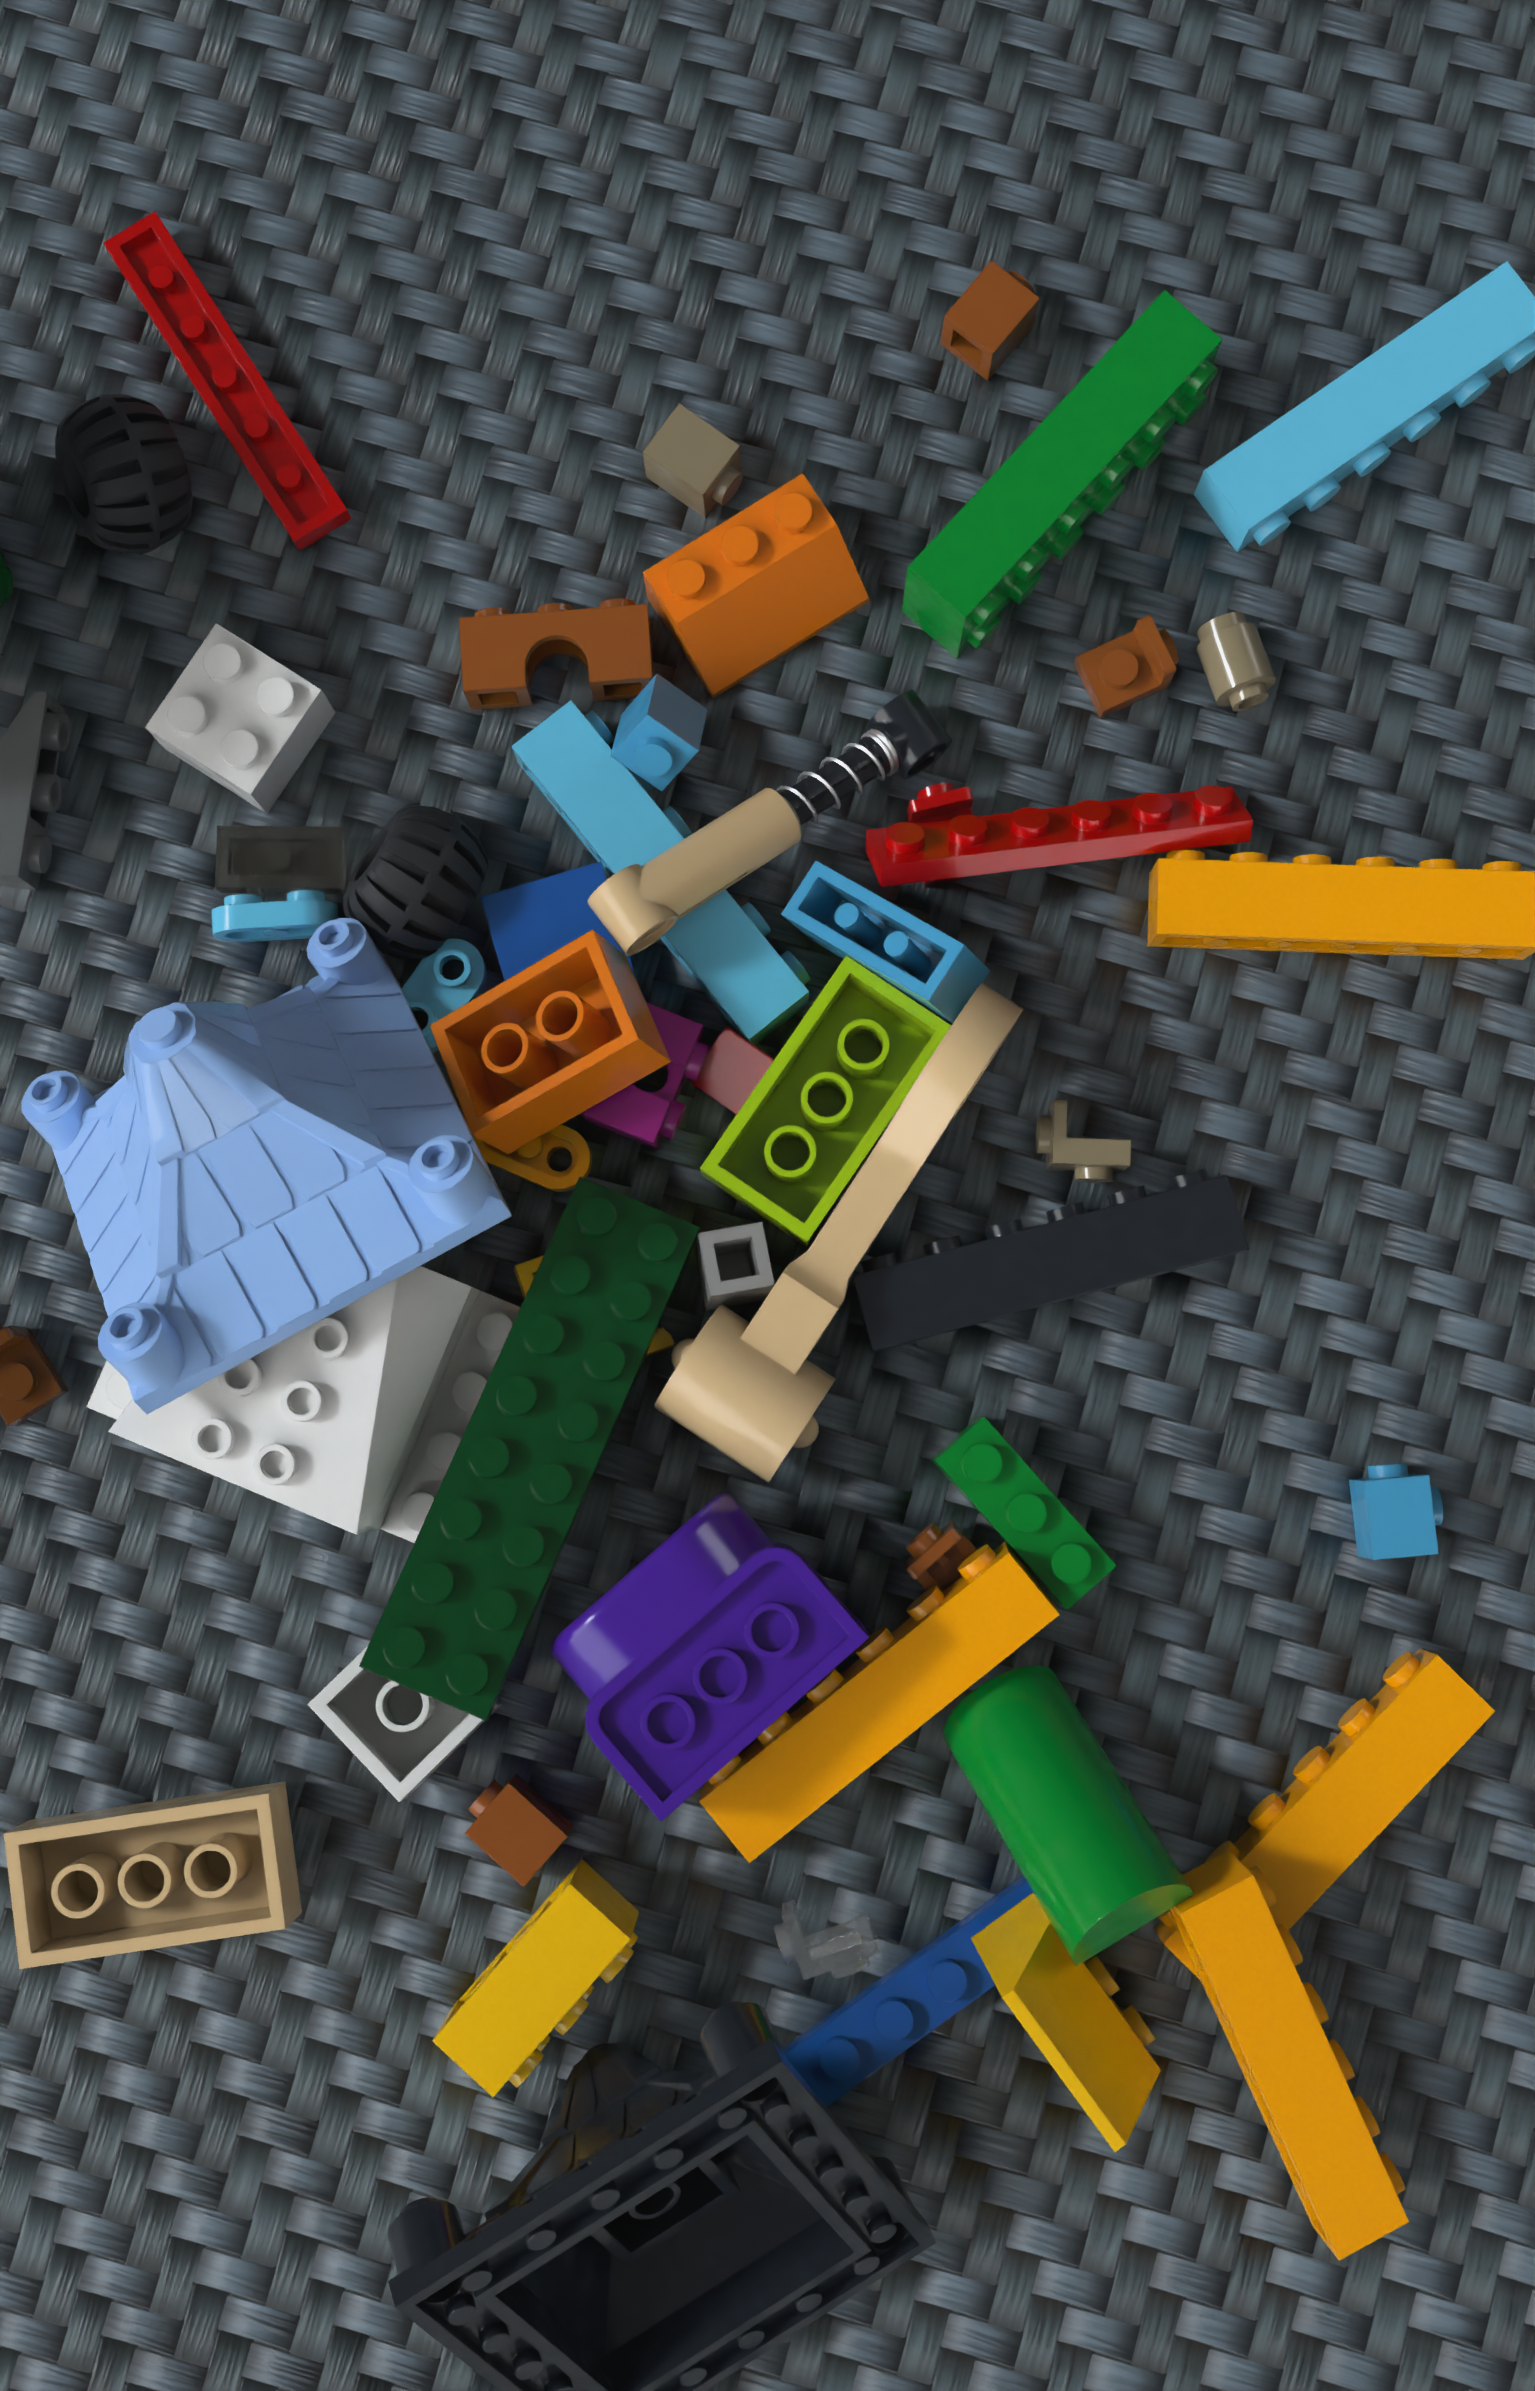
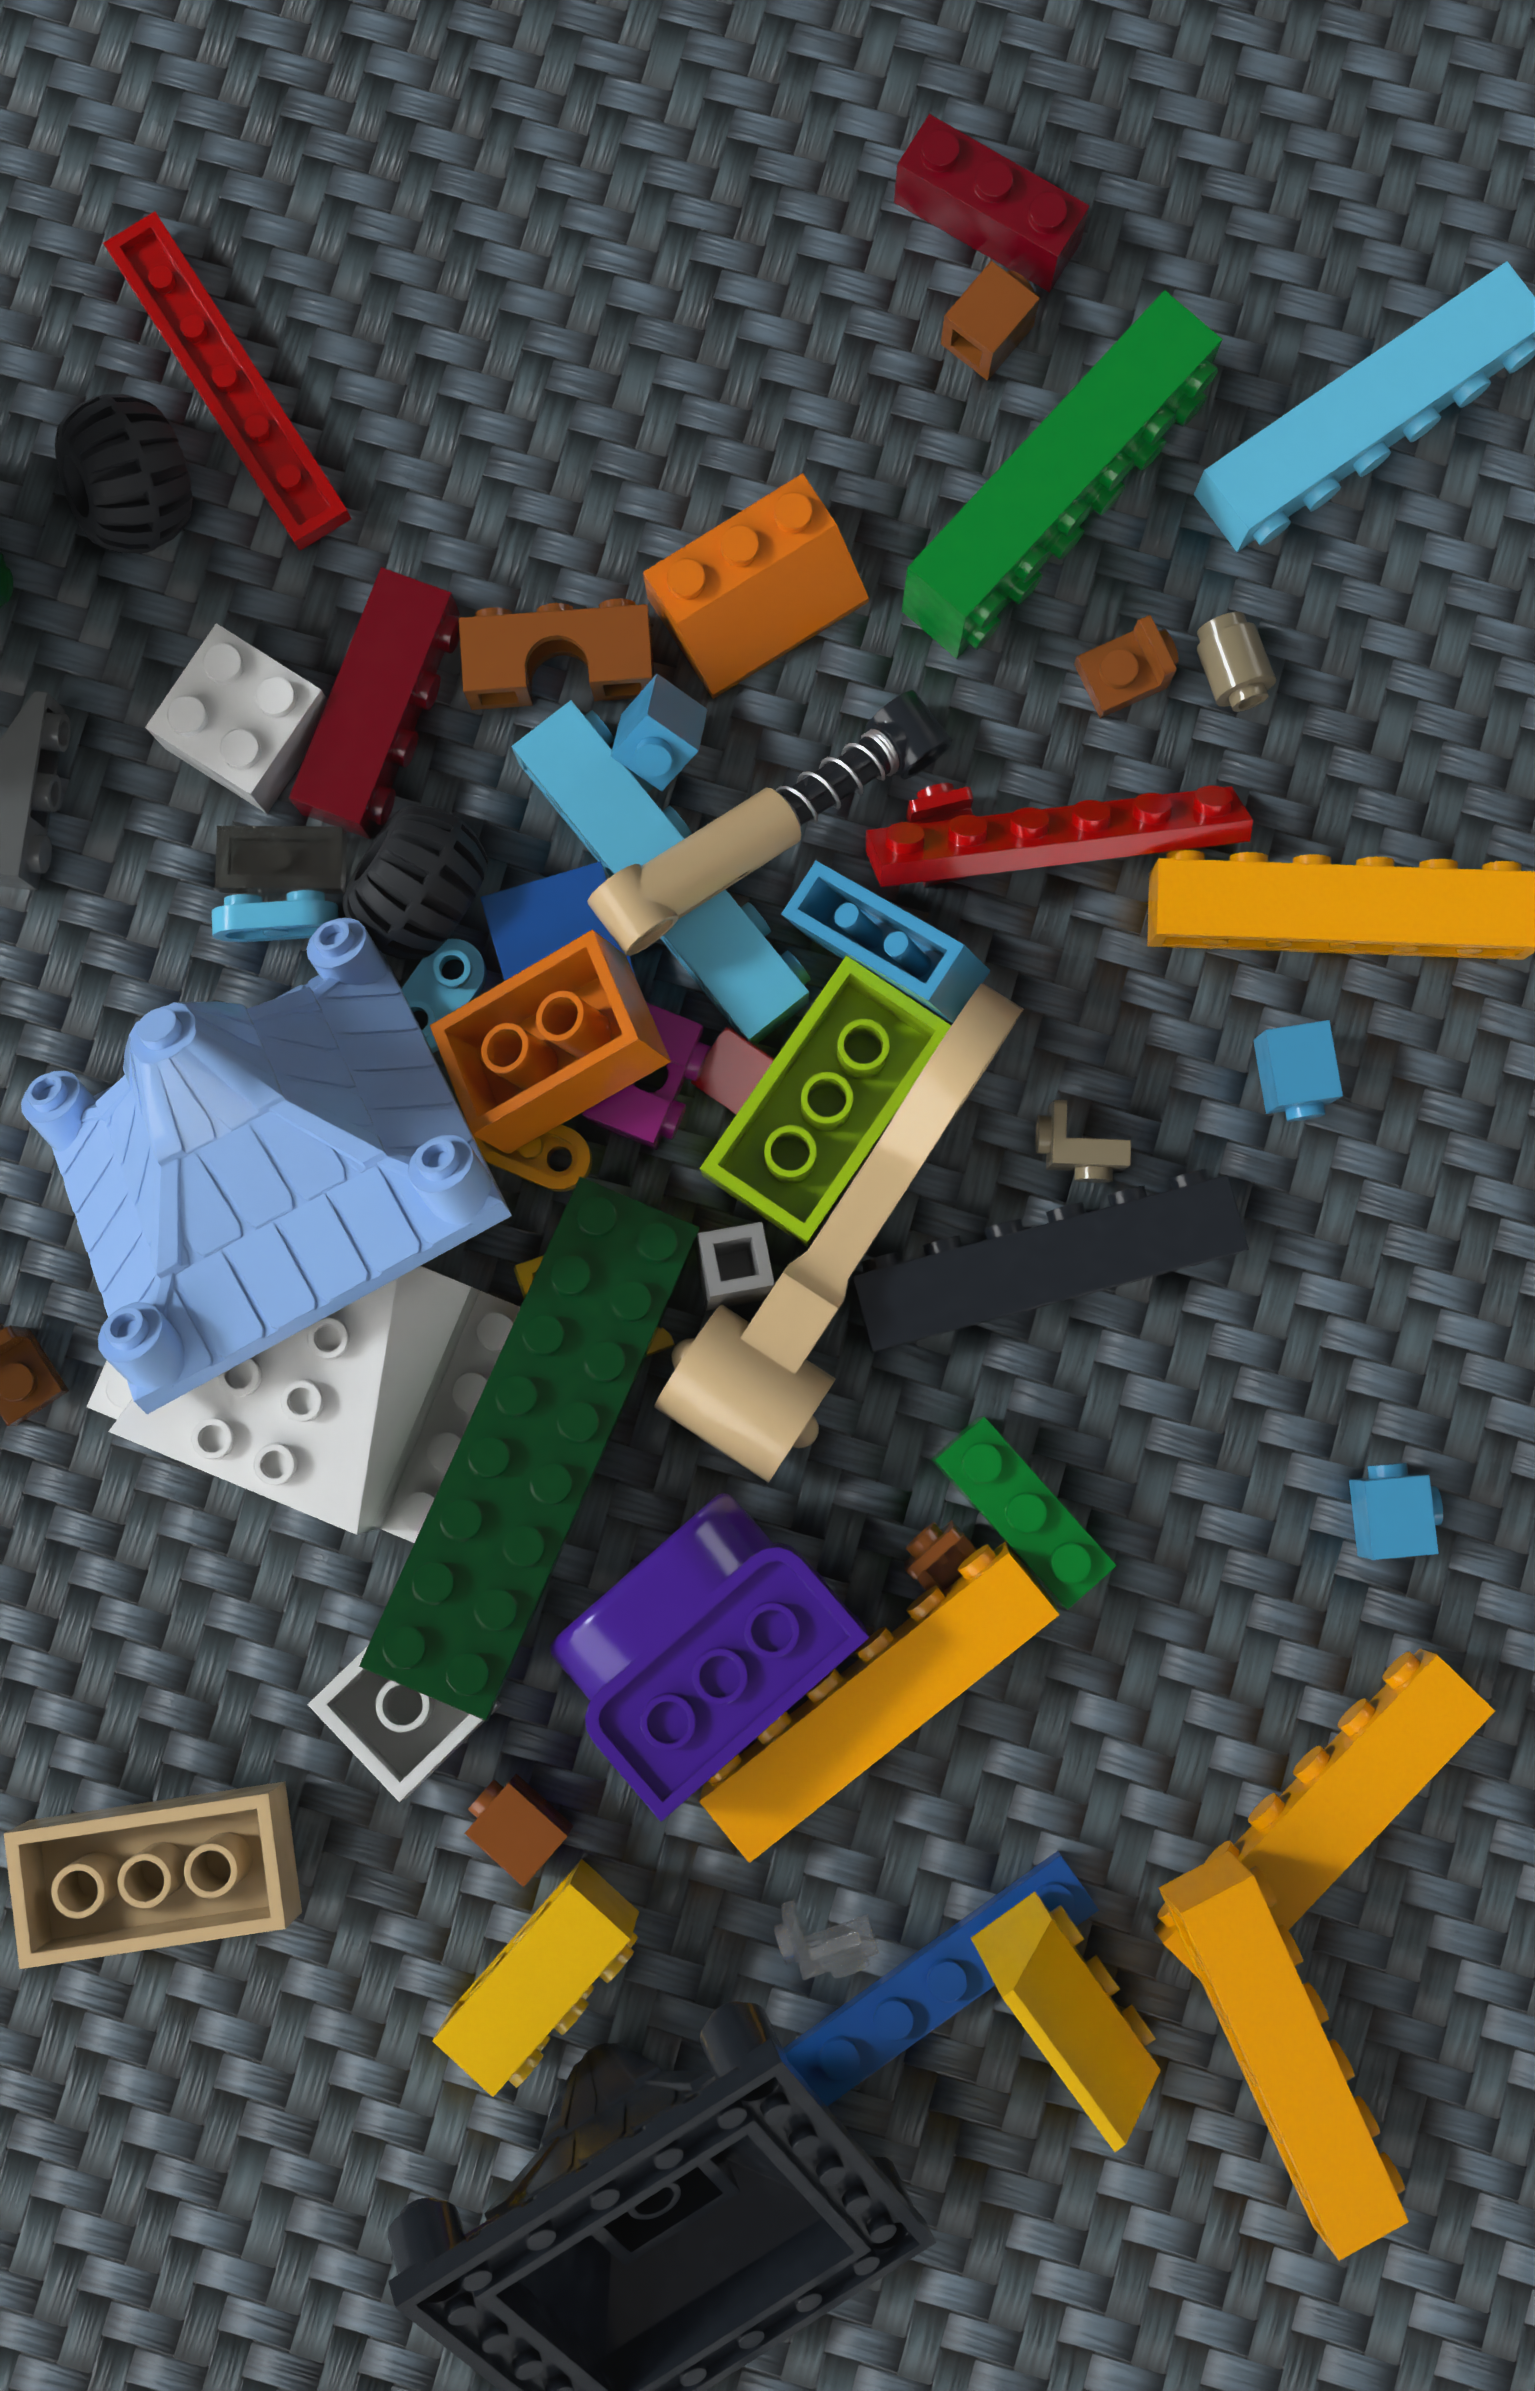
dark tan brick [642,403,743,518] -> none
green brick [943,1665,1194,1966] -> none
none -> dark red brick [289,567,460,840]
none -> dark red brick [894,114,1090,292]
none -> dark azure brick [1253,1020,1343,1122]

